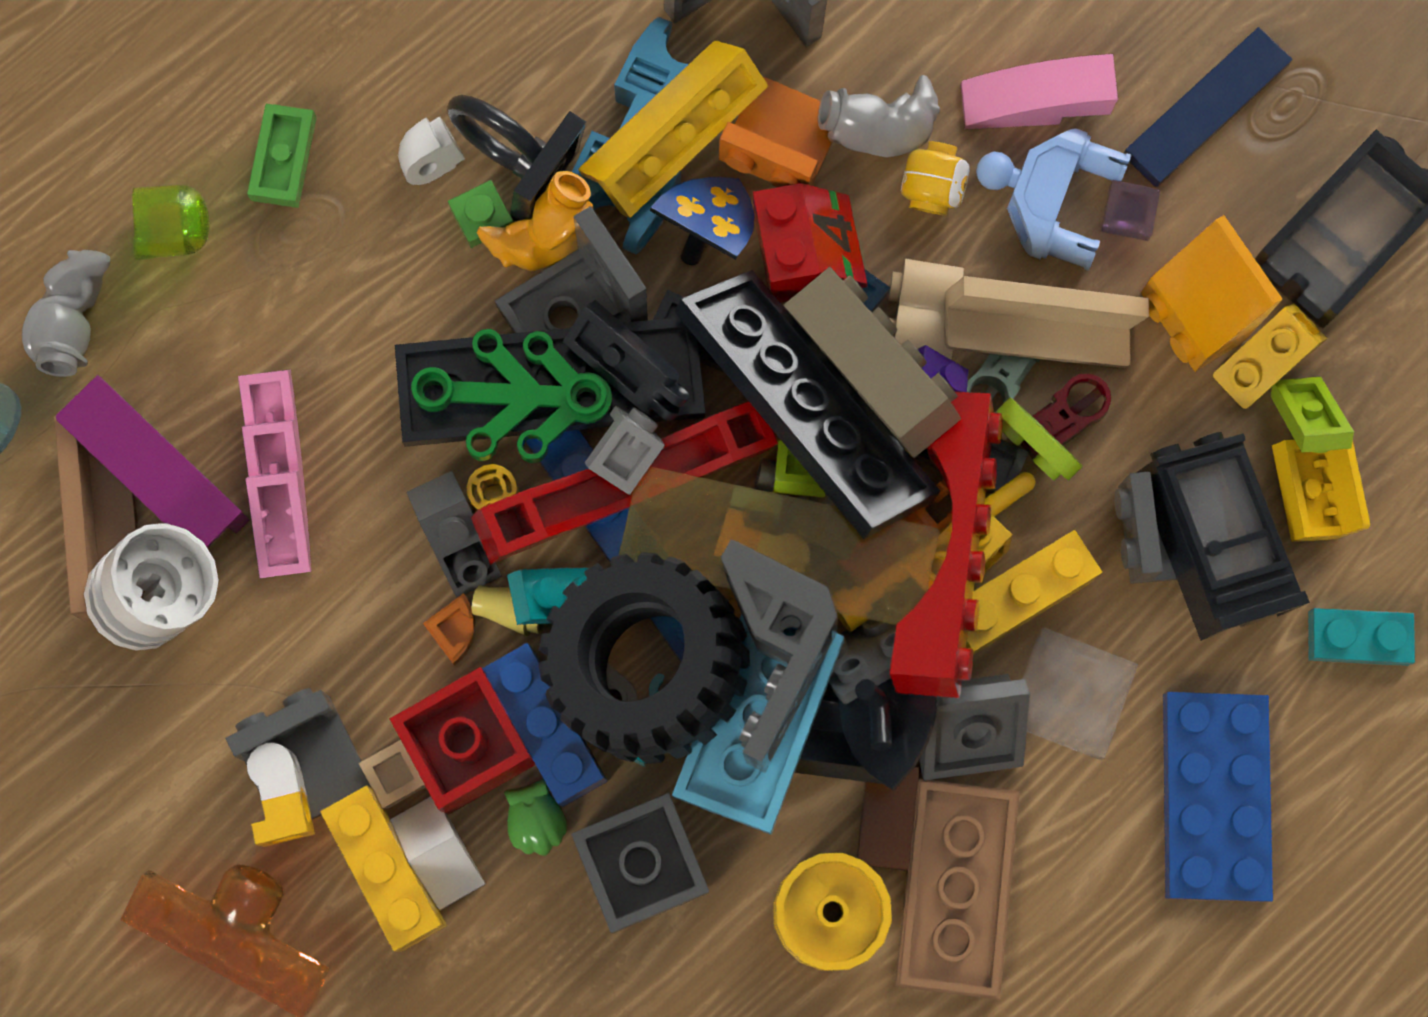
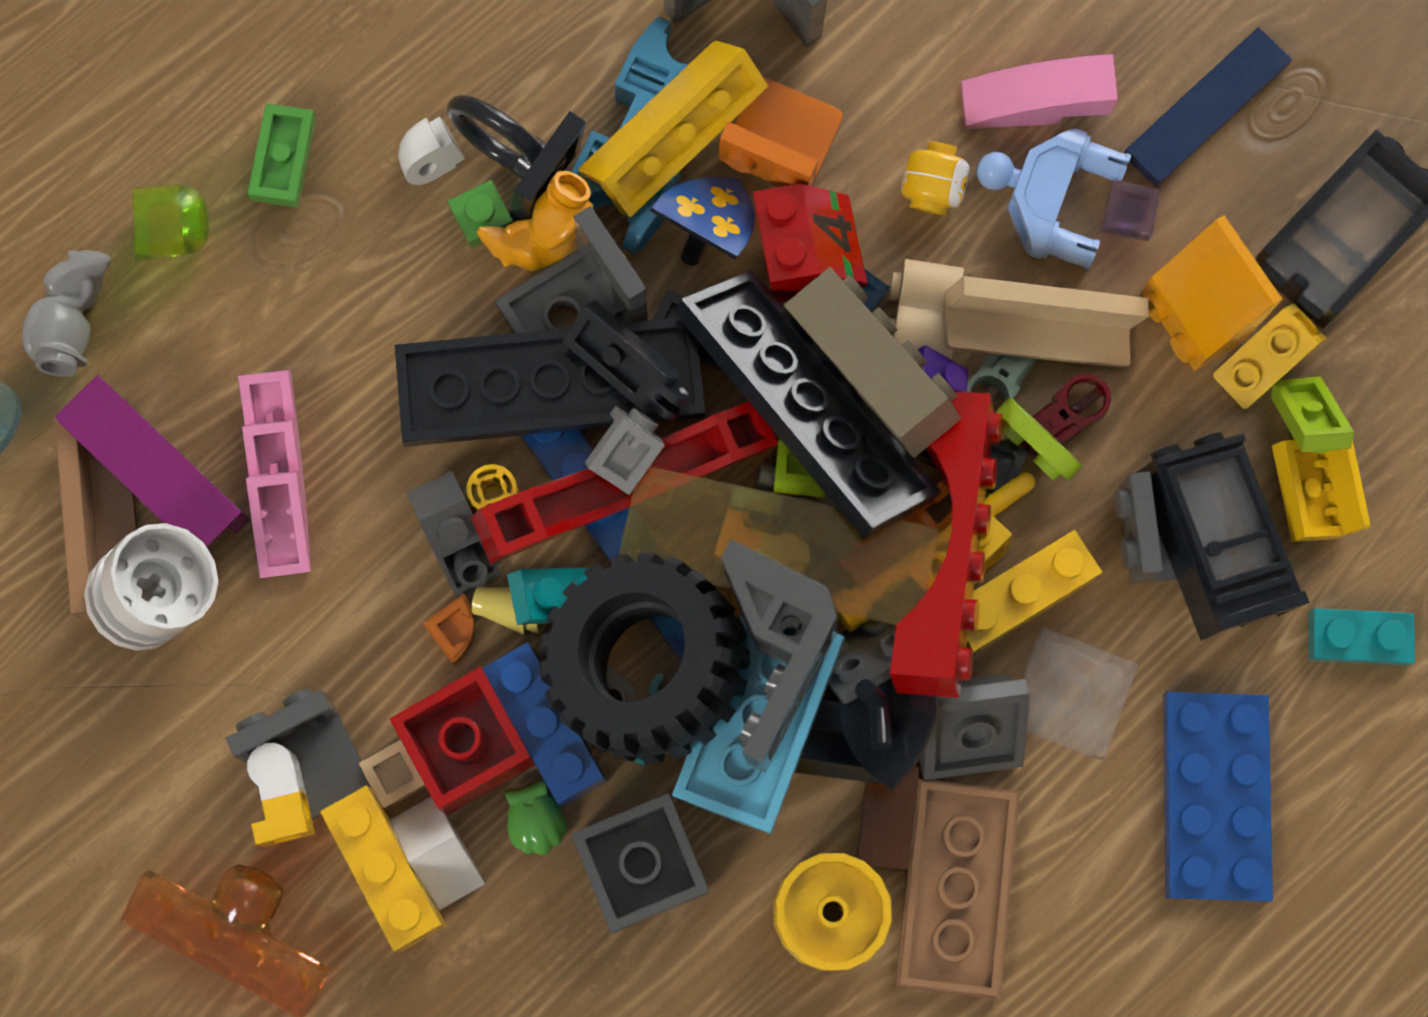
green plant [411,329,612,463] -> none
light grey animal [818,75,940,157] -> none

